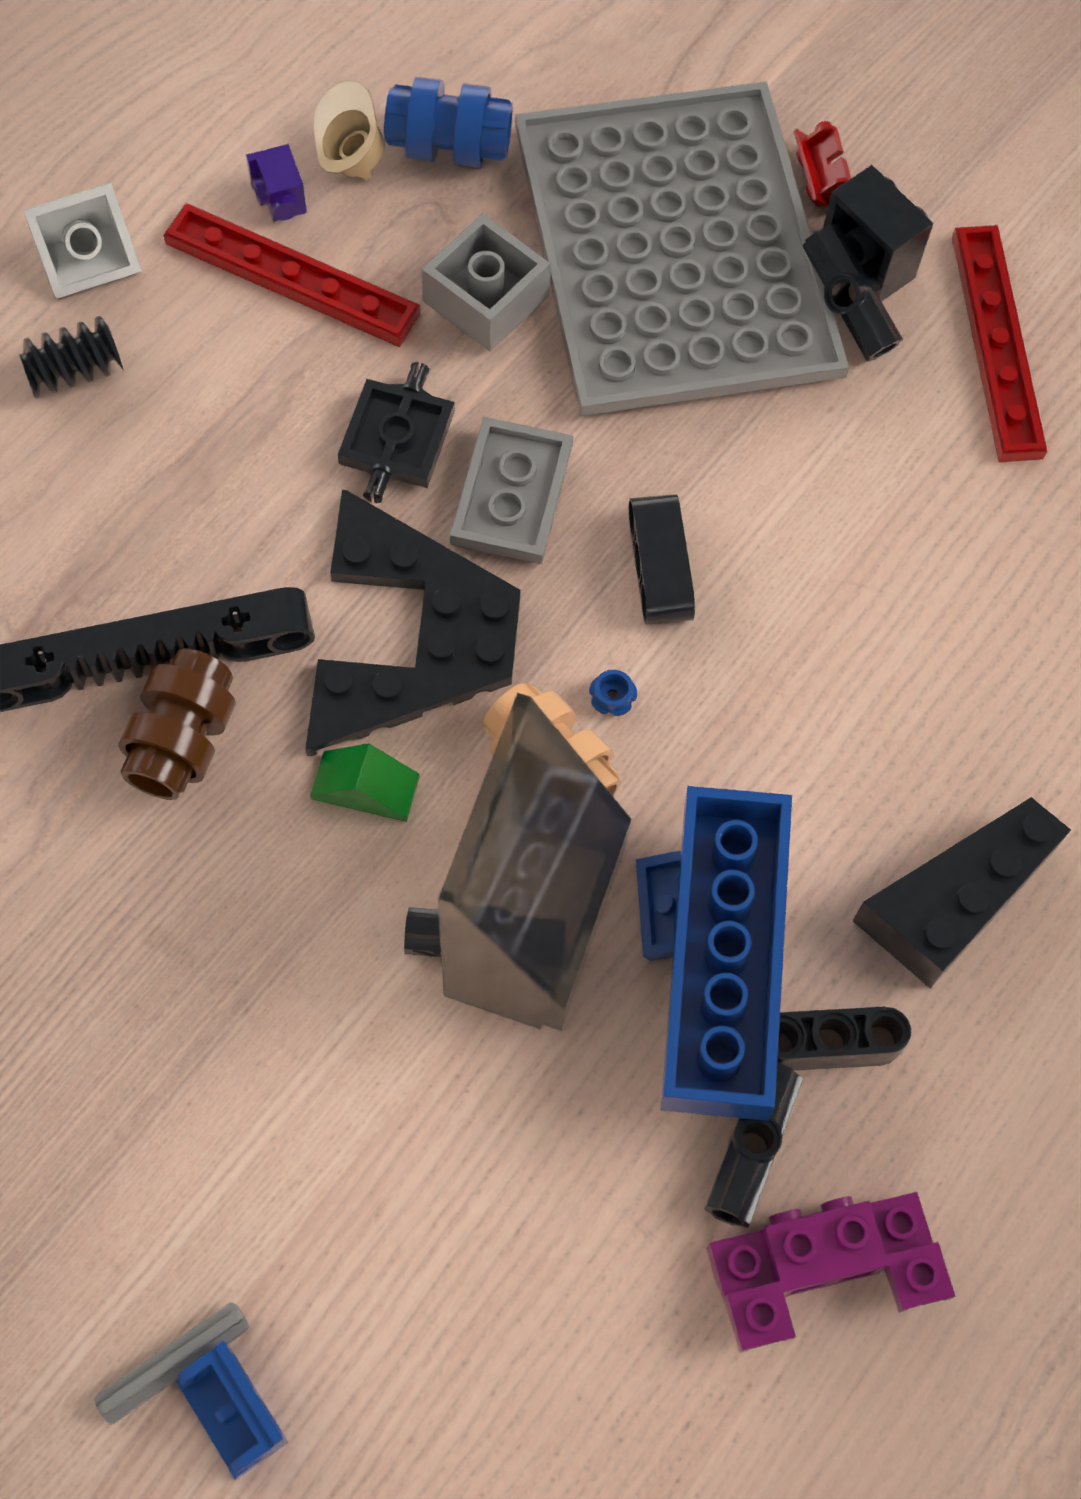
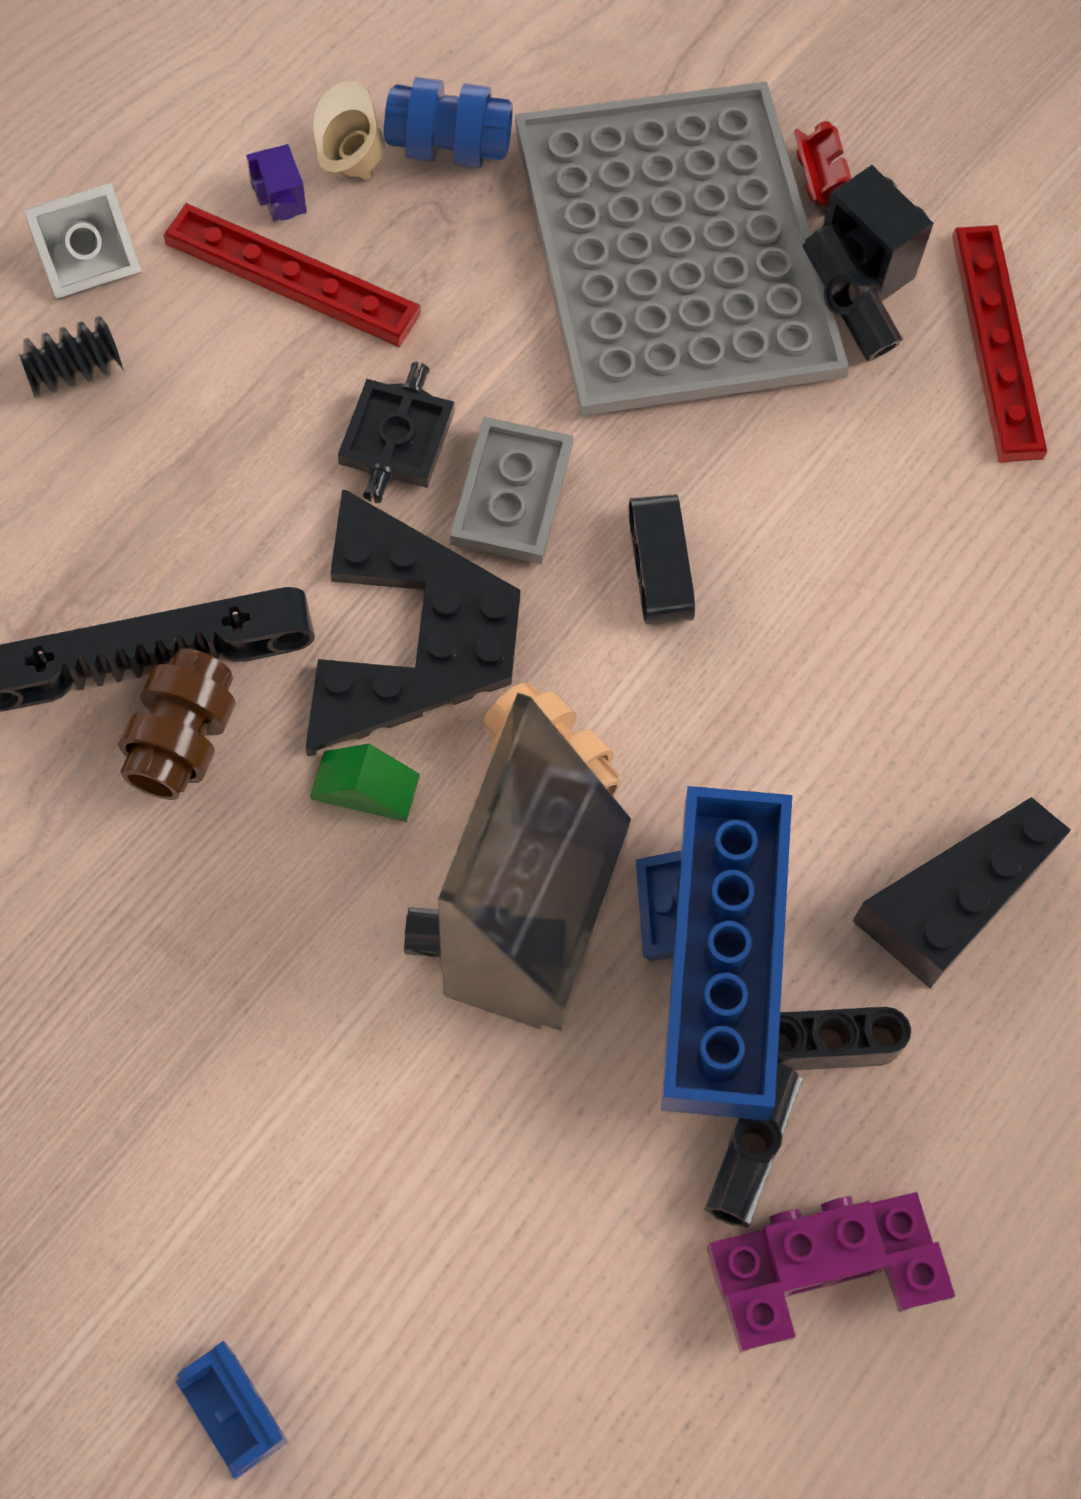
light grey axle [94,1302,249,1424] -> none
light grey brick [422,213,551,352] -> none
blue plate [589,670,637,716] -> none

